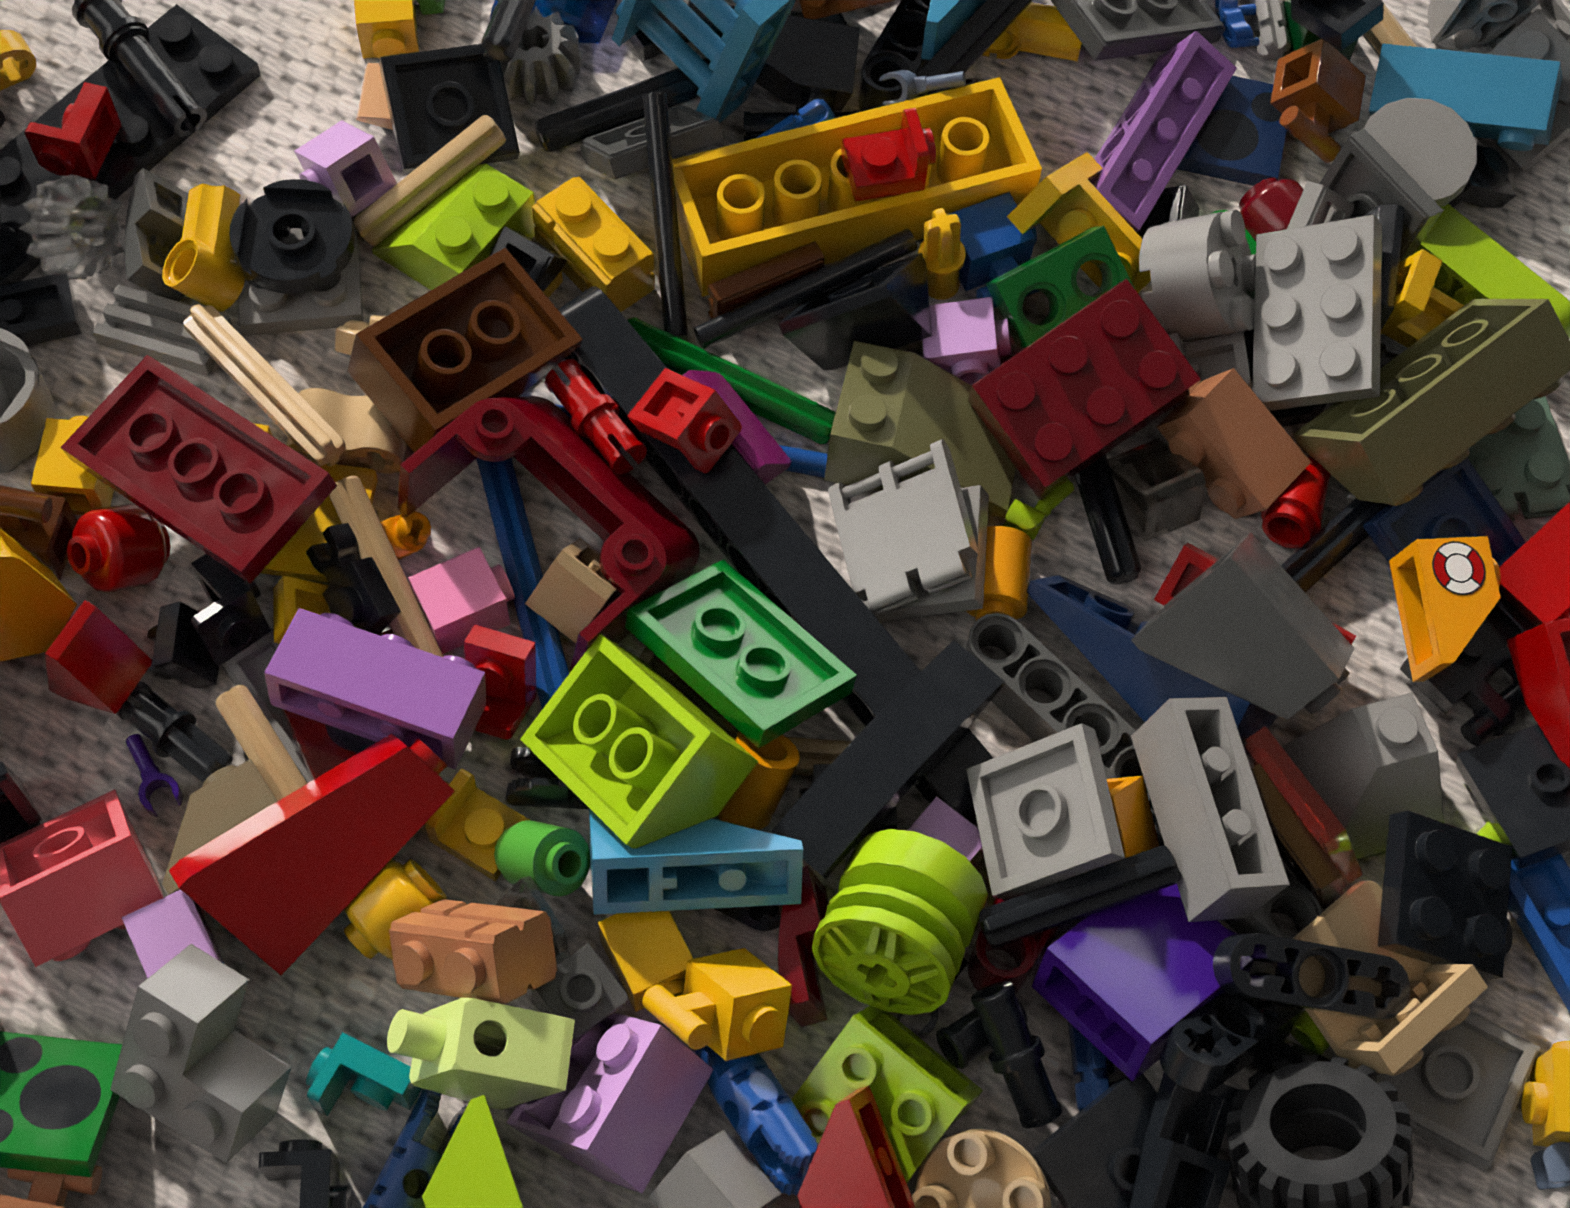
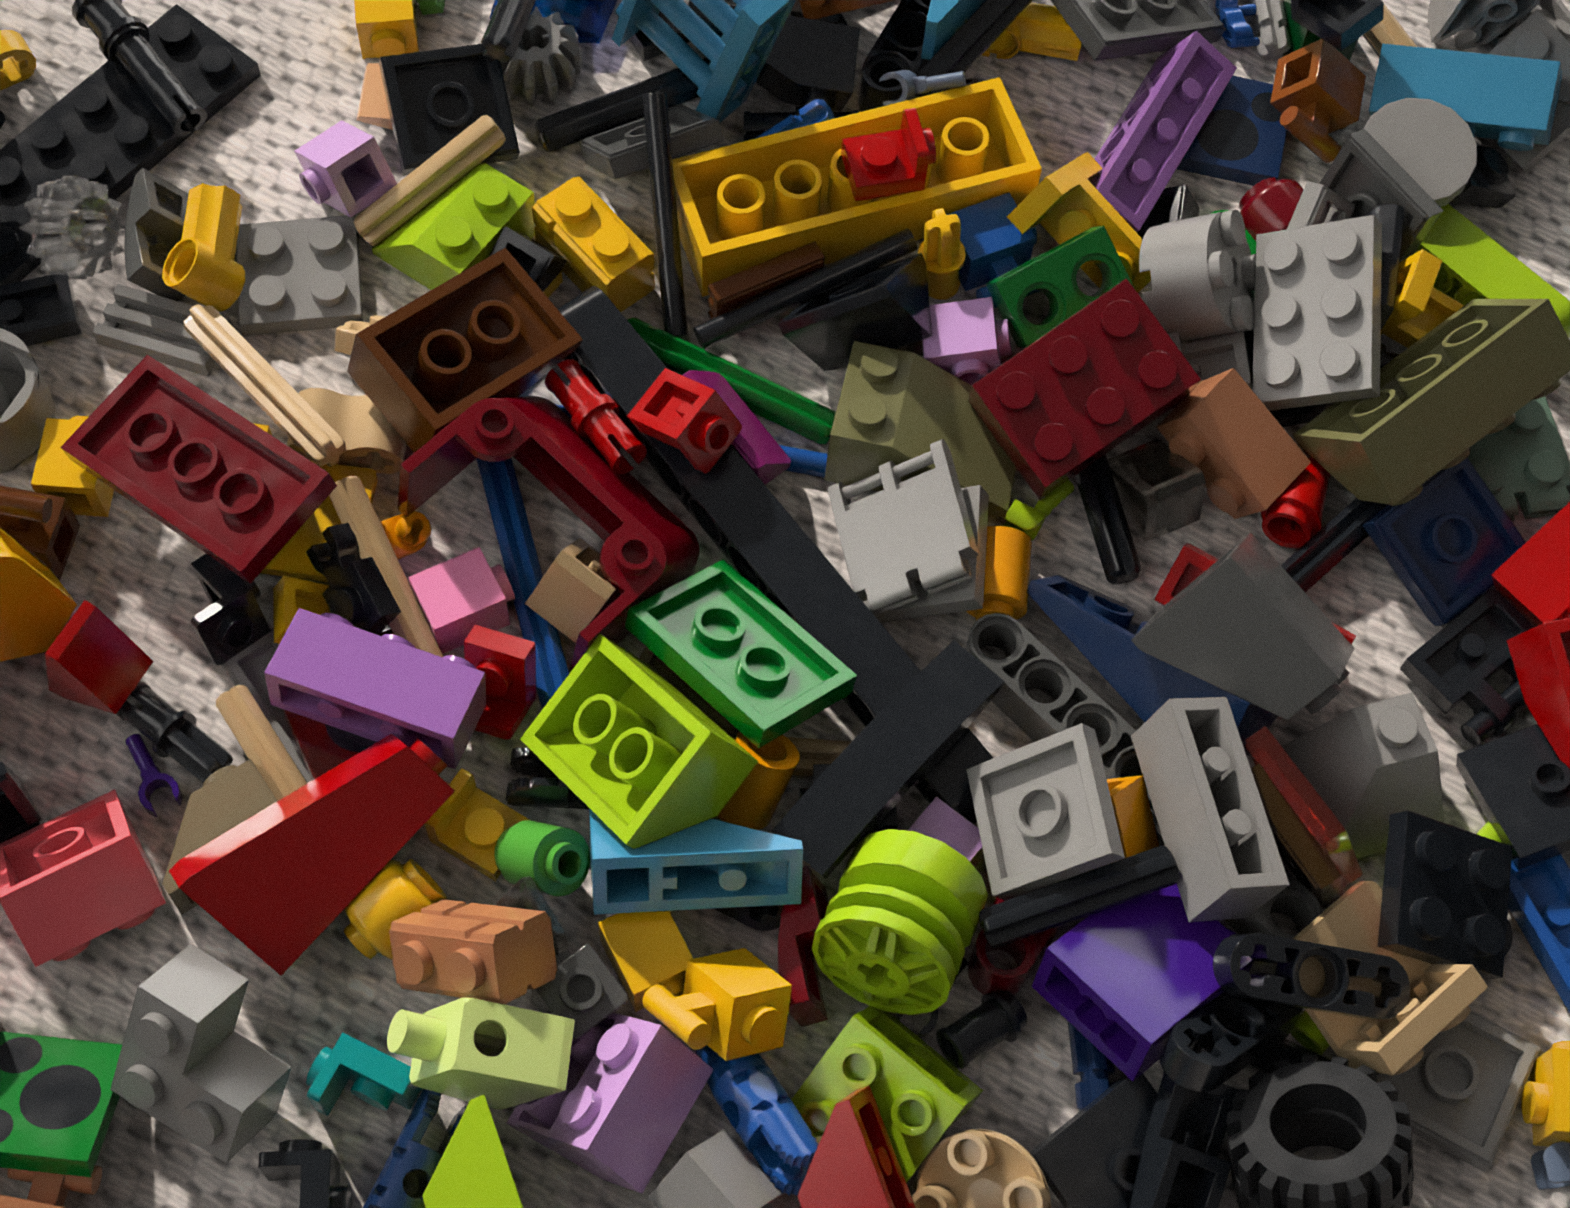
red bracket [24,82,122,180] -> none
red head [67,504,171,592] -> none
lavender brick [121,890,225,978] -> none
black tile [147,602,219,688] -> none
black plate [229,179,355,294] -> none
black pin [971,981,1063,1129] -> none
light orange slope [1389,536,1501,682] -> none

